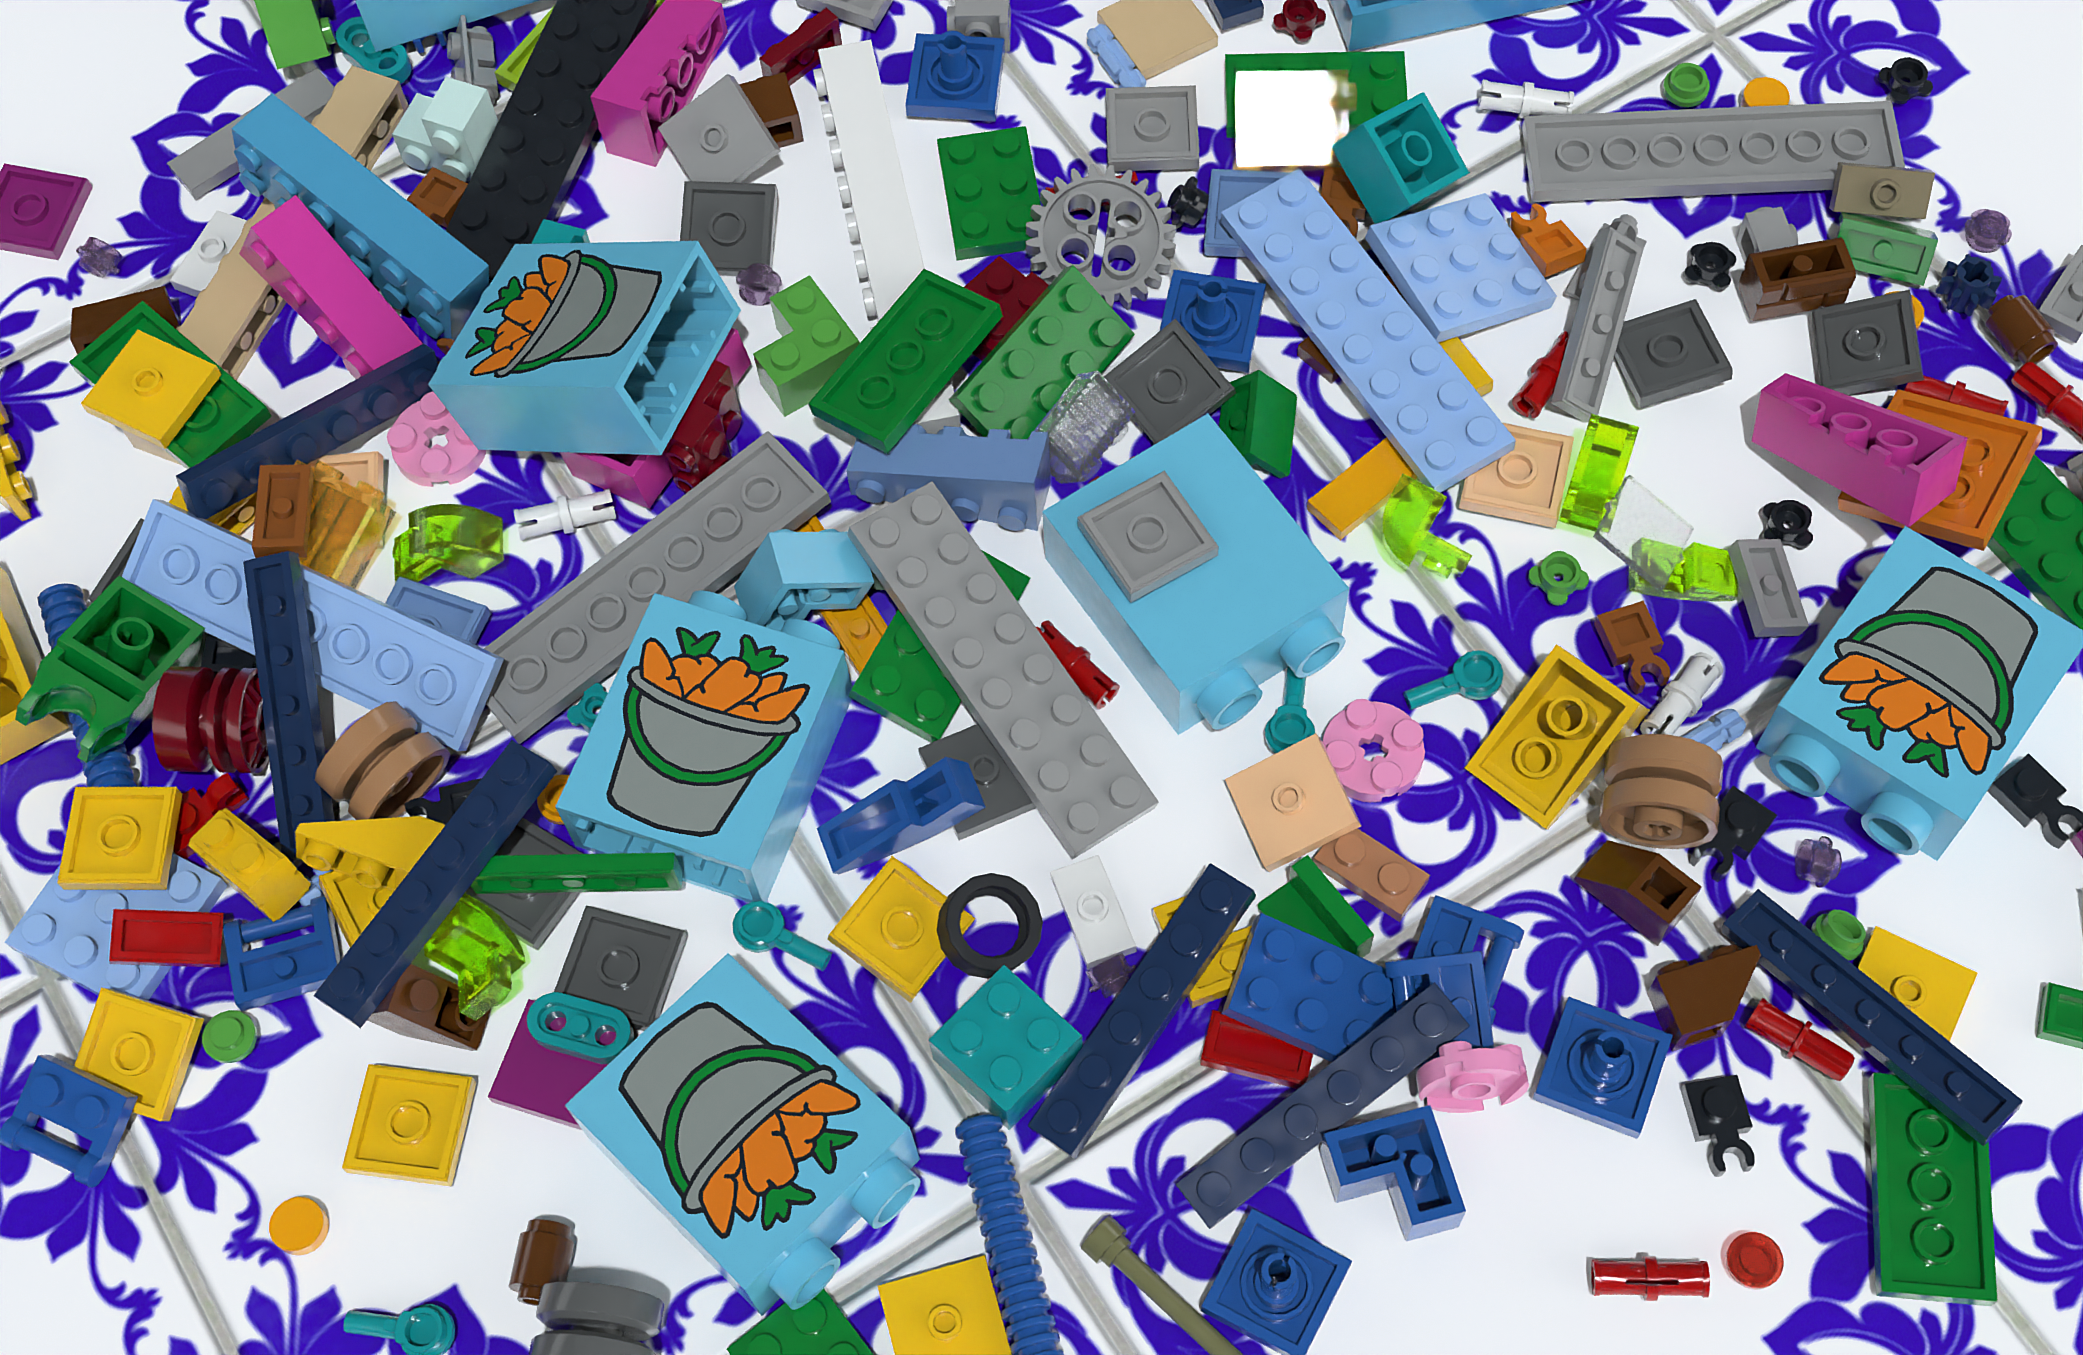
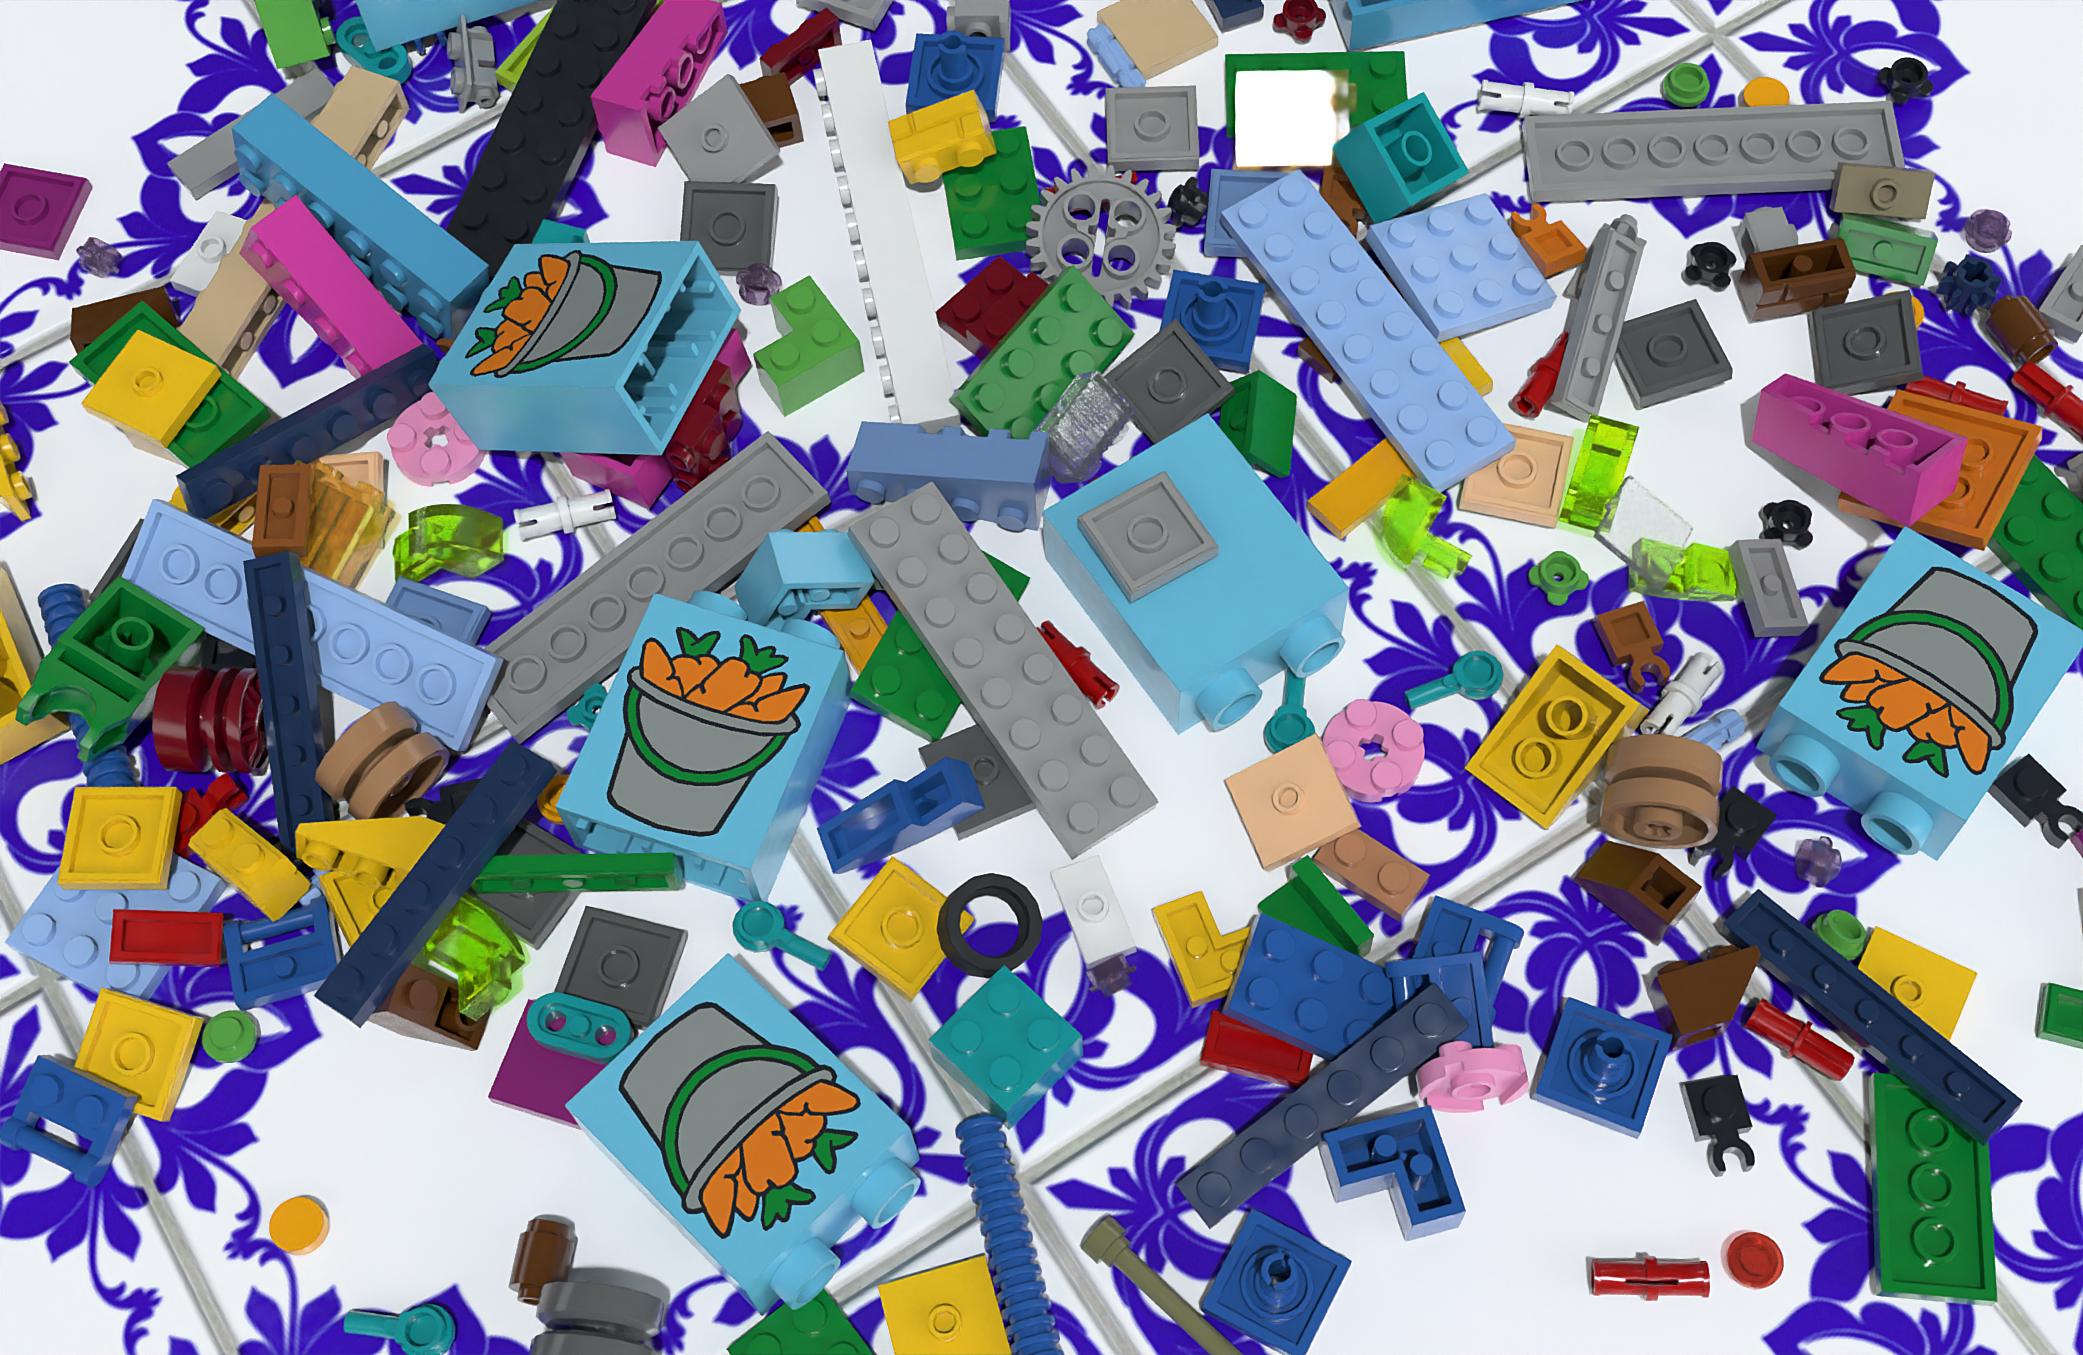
yellow plate [342,1064,476,1187] -> none
light aqua brick [392,77,498,182] -> none
dark orange plate [407,167,468,228] -> none
green plate [808,269,1003,454] -> none
dark blue plate [1028,863,1256,1160] -> none
none -> yellow brick [888,90,997,184]

